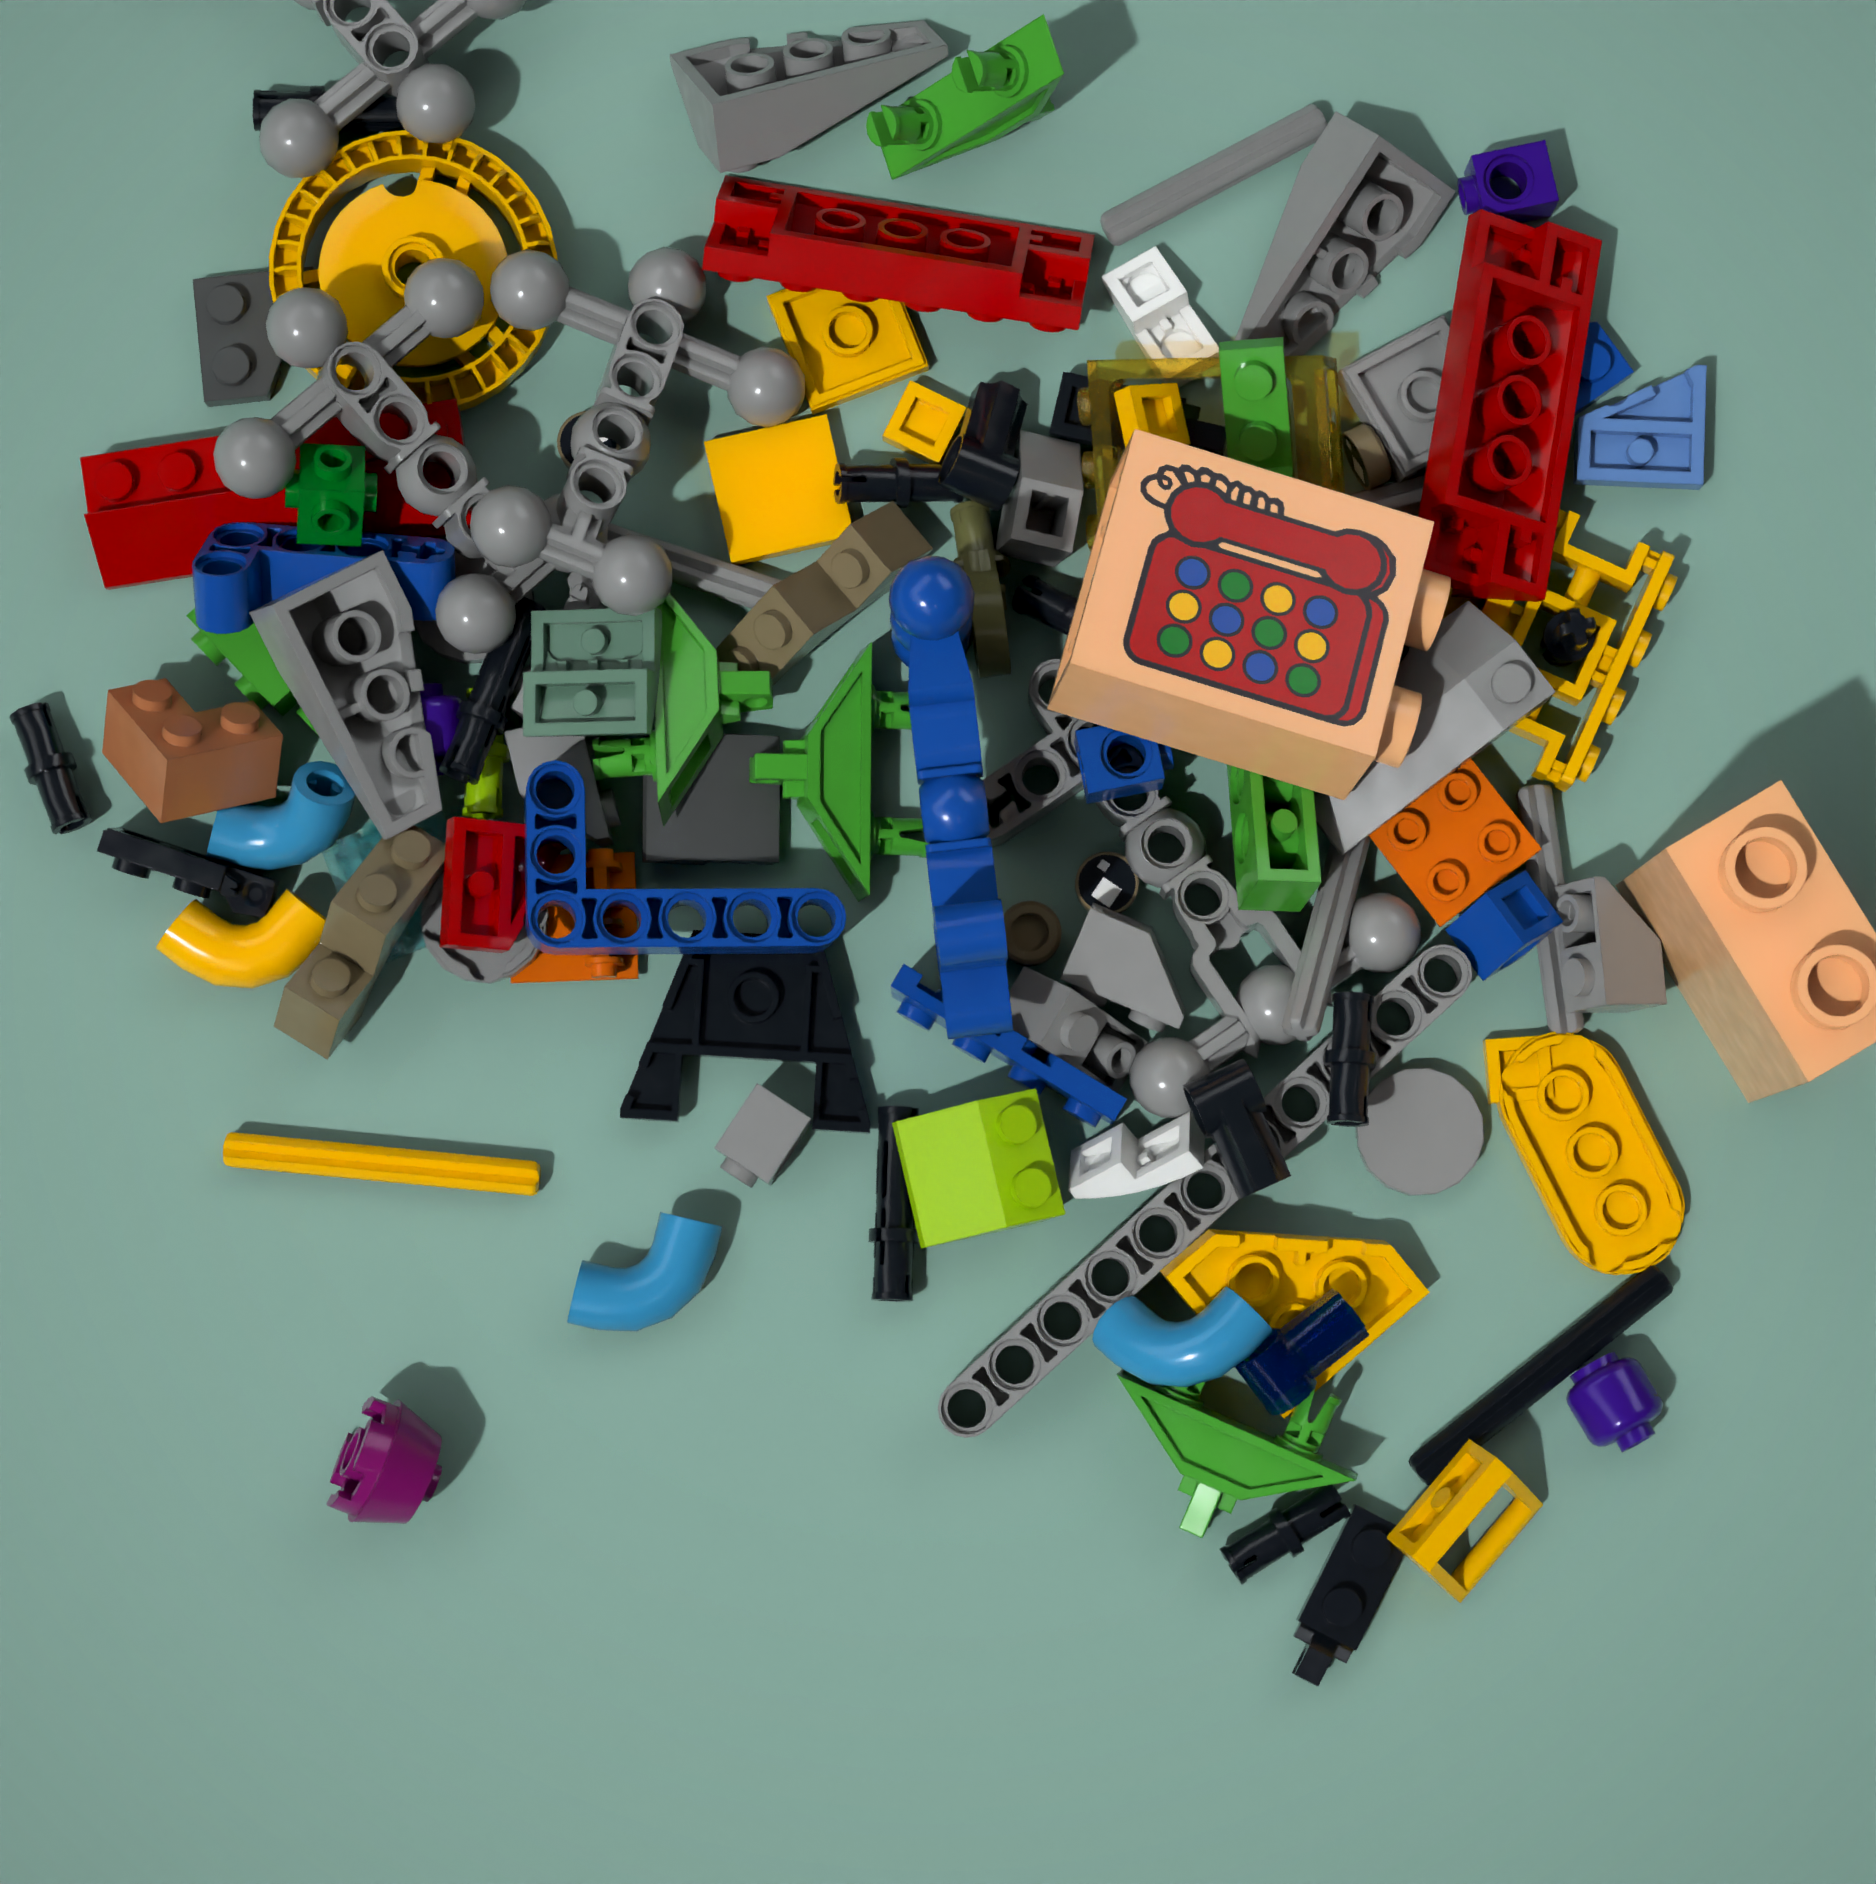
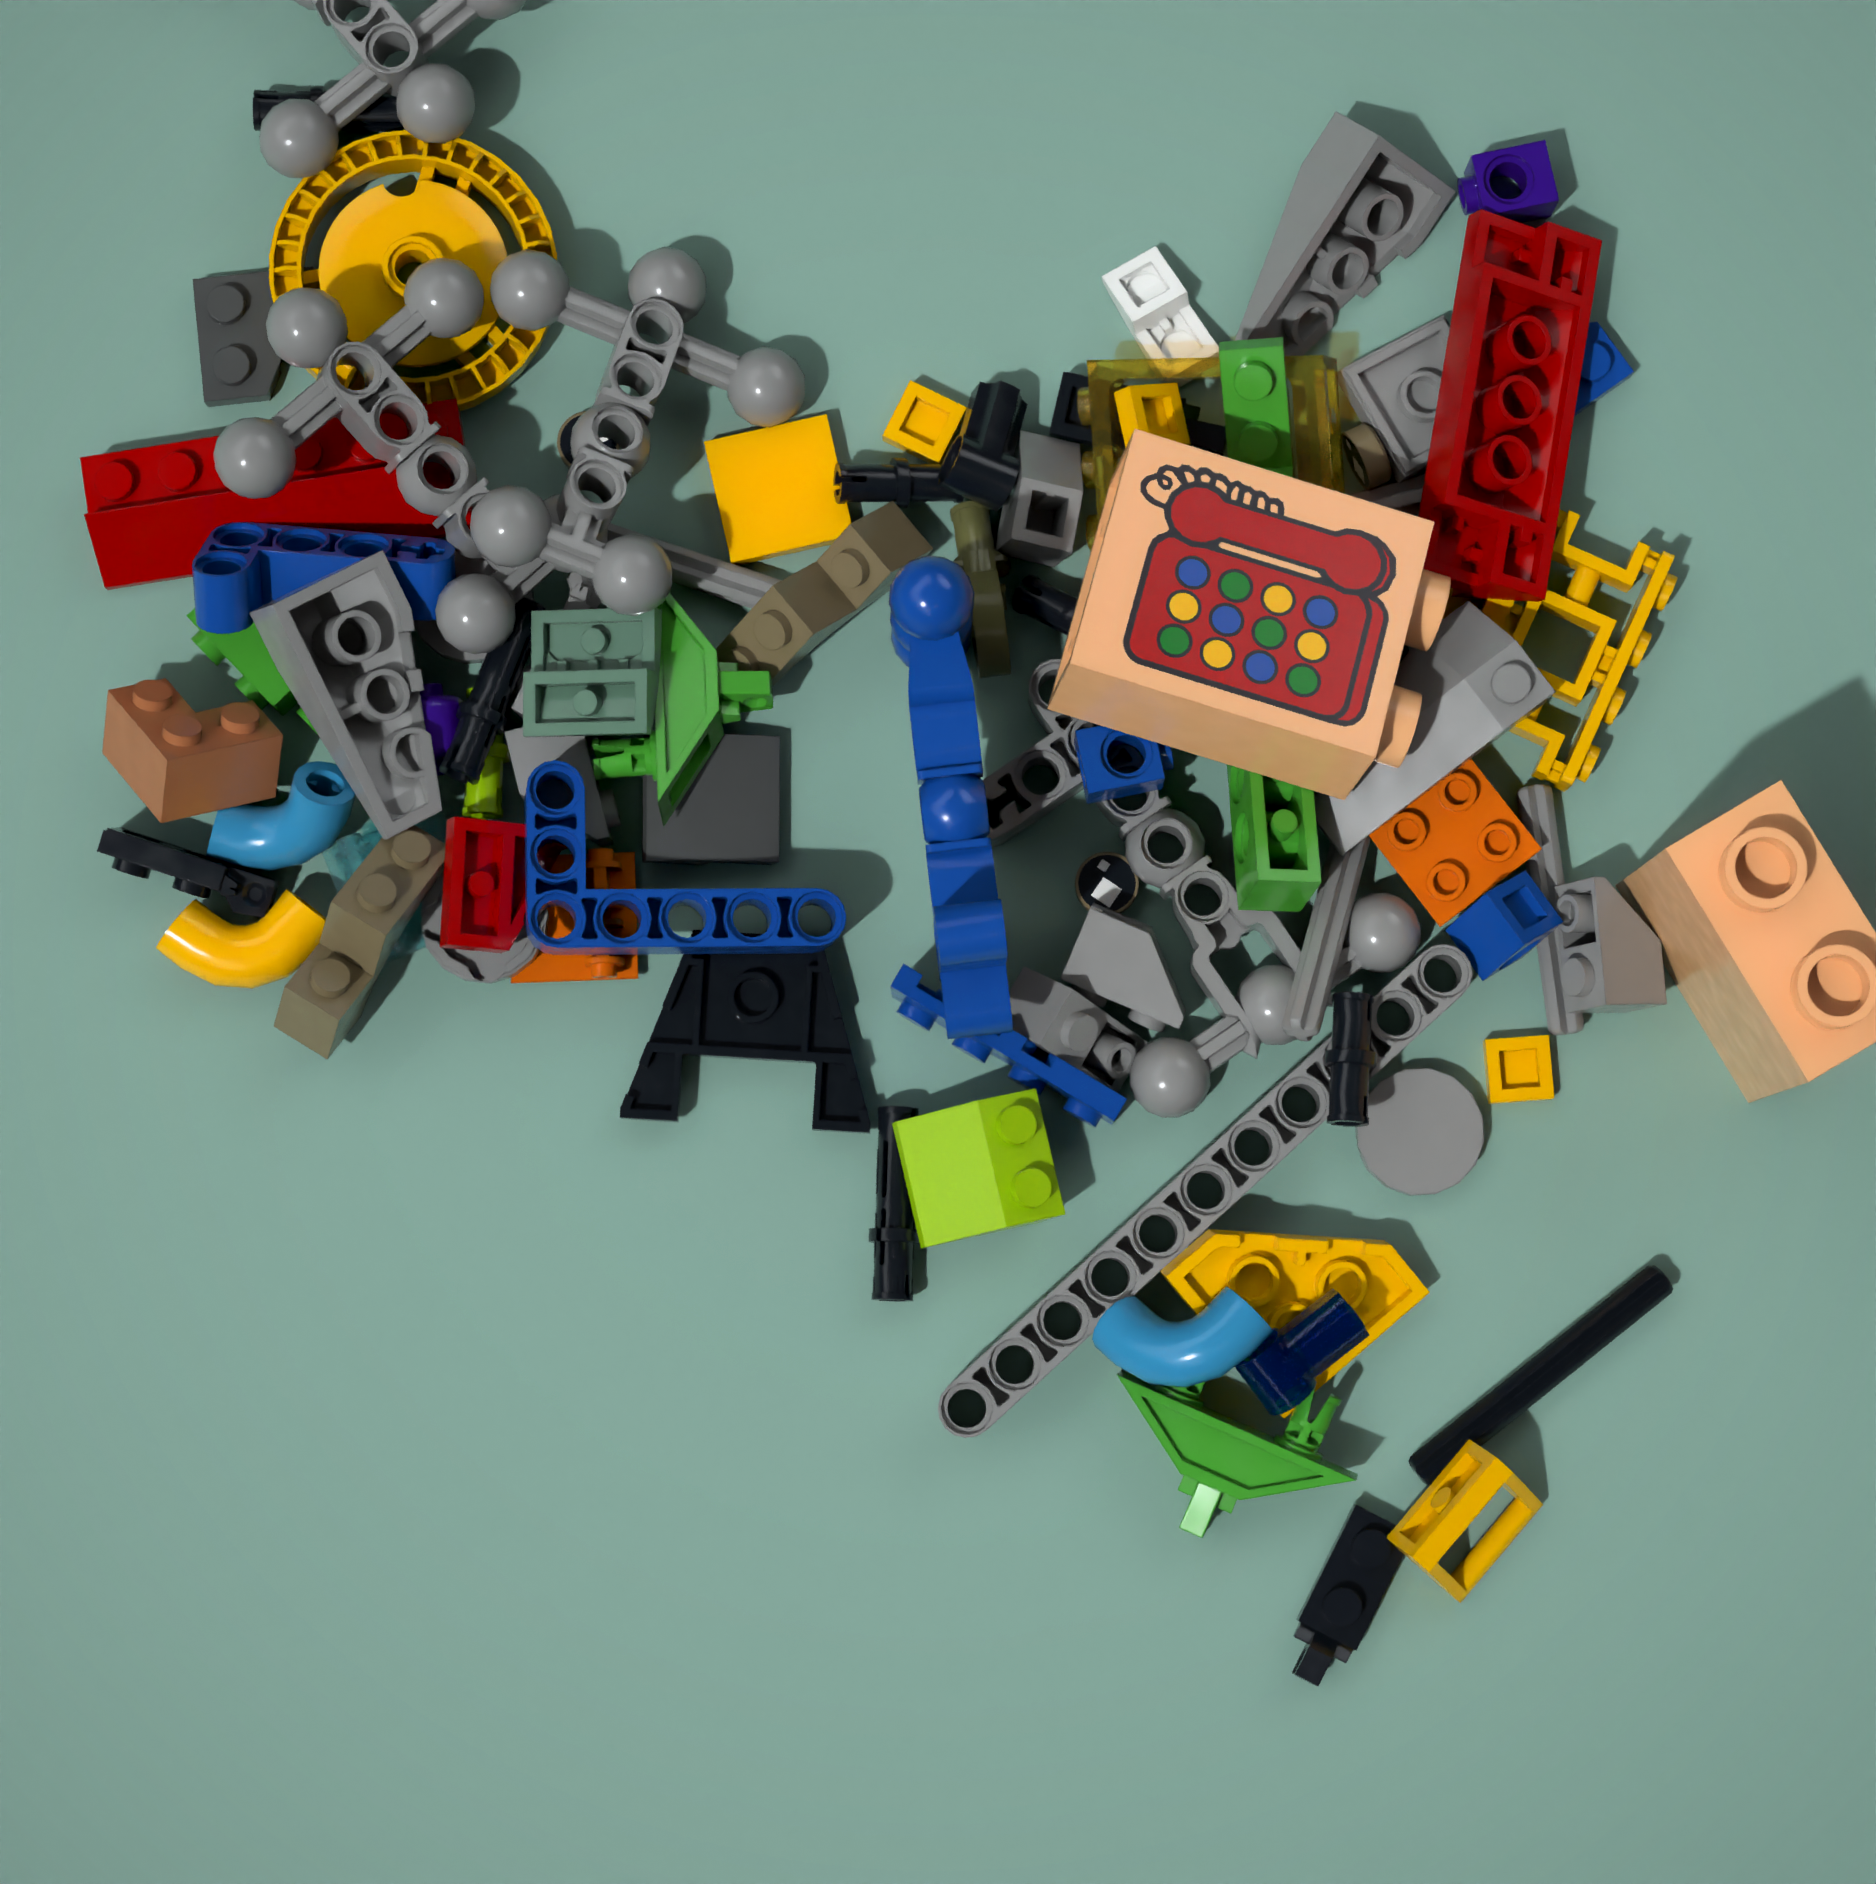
black pin [9,702,92,834] -> none
yellow axle [223,1132,541,1196] -> none
green brick [285,443,377,547] -> none
magenta cone [327,1396,442,1524] -> none
dark azure cylinder [567,1212,722,1331] -> none
light grey wedge [670,20,948,173] -> none
red slope [702,175,1095,332] -> none
light grey brick [714,1083,813,1188] -> none
bright green connector [749,642,928,902] -> none
yellow tile [766,288,929,415] -> none
bright green connector [866,14,1064,180] -> none
dark tan tile [1004,901,1062,966] -> none
white slope [1068,1111,1205,1199] -> none
light grey axle [1100,104,1327,246] -> none
black piece [1183,1059,1291,1199] -> none
black pin [1219,1485,1351,1585] -> none
yellow tile [1497,1032,1685,1275] -> none
black axle [1540,608,1597,667] -> none
dark purple head [1566,1351,1663,1453] -> none
medium blue wing [1573,365,1707,490] -> none

